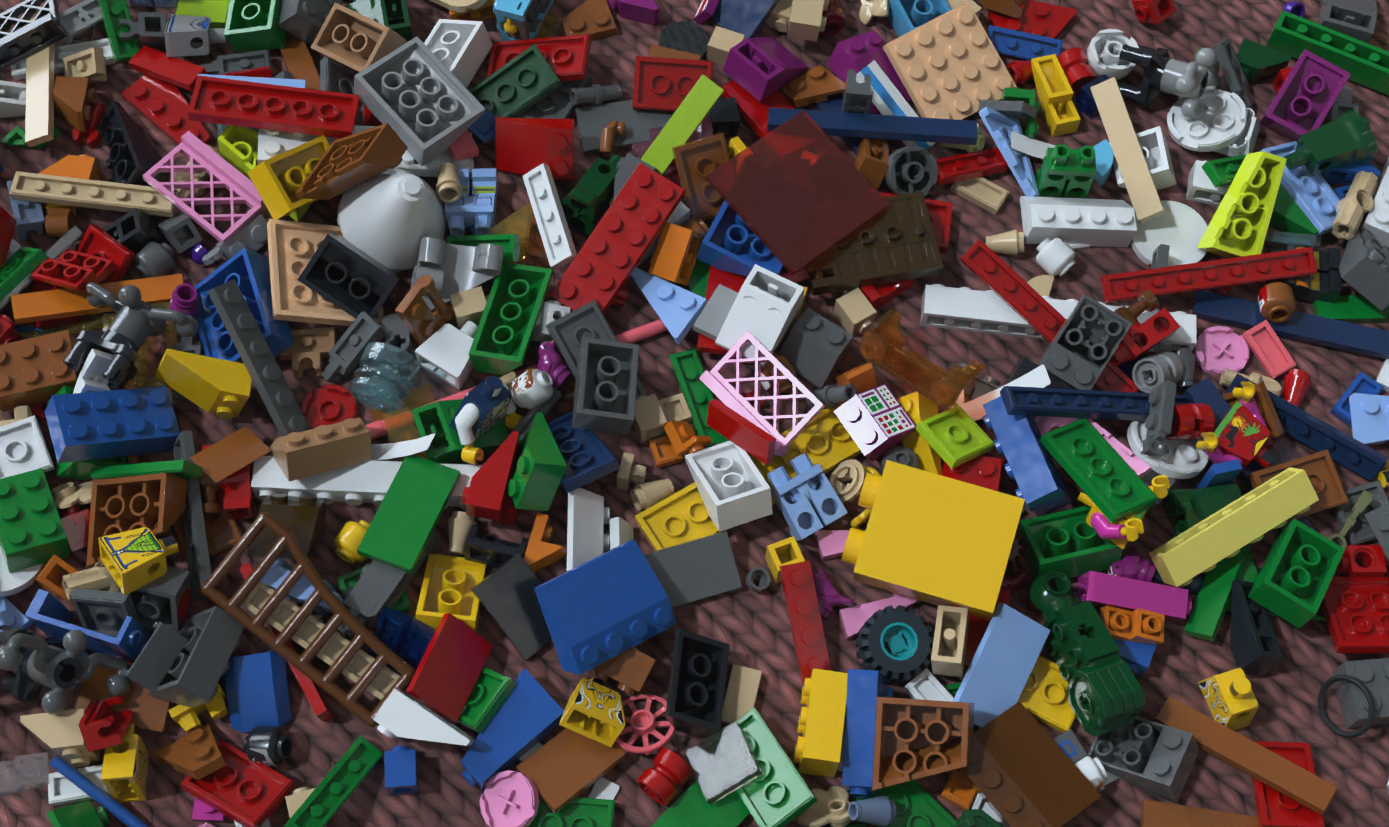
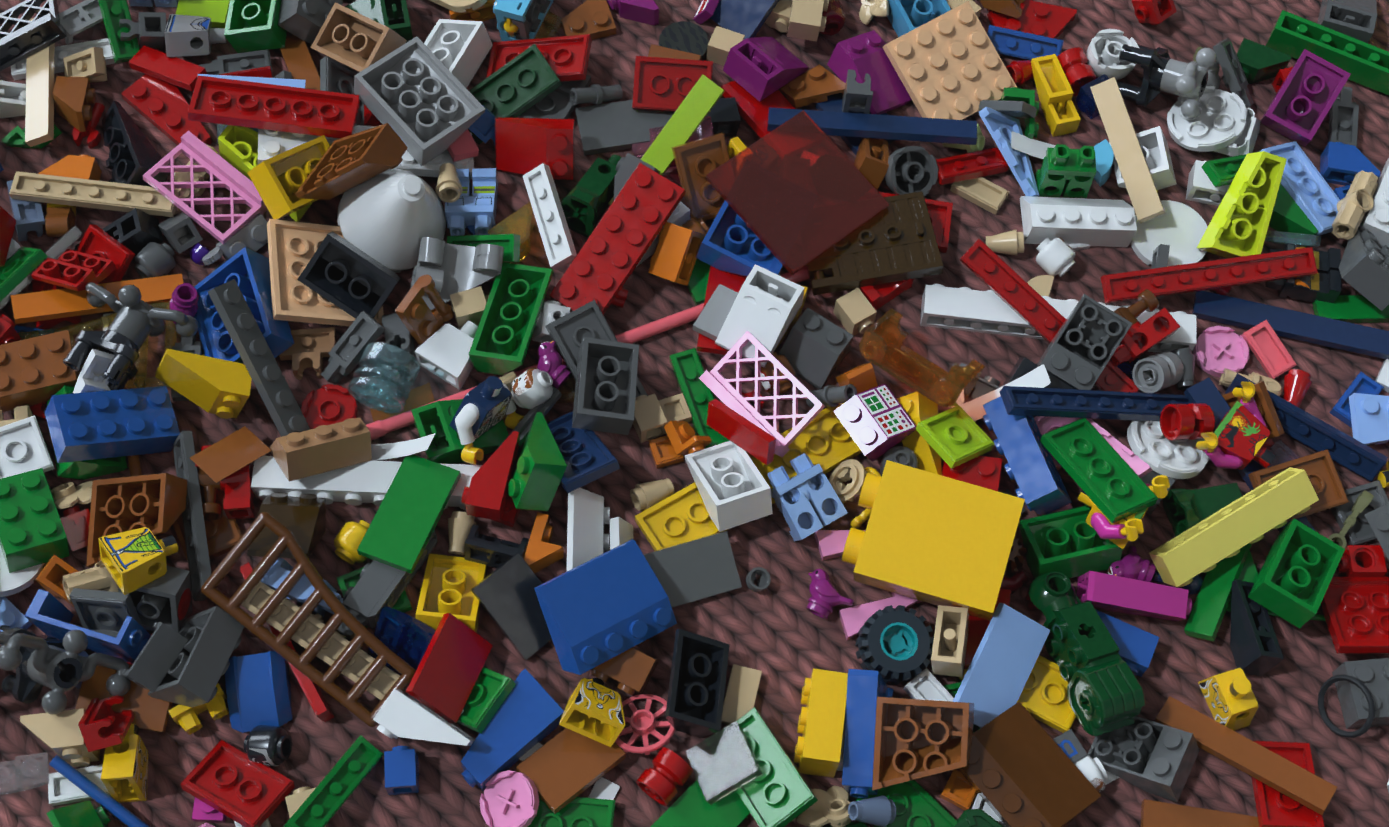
green tile [90,459,203,480] -> none
dark orange wing [154,724,227,780] -> none
clear yellow tile [382,407,424,462] -> none
dark orange arm [600,120,626,154] -> none
tan tile [617,452,647,491] -> none
light blue wing [631,268,707,344] -> none
yellow brick [765,536,805,583] -> none
red plate [779,561,831,683] -> none
white sticker [856,60,935,150] -> none
orange slope [1100,605,1165,644] -> none
dark grey hinge [1143,380,1177,459] -> none
blue tile [1196,459,1242,489] -> none
dark orange head [1258,282,1296,323] -> none
dark purple hinge [1283,1,1305,18] -> none
dark green piece [1284,110,1378,176] -> none

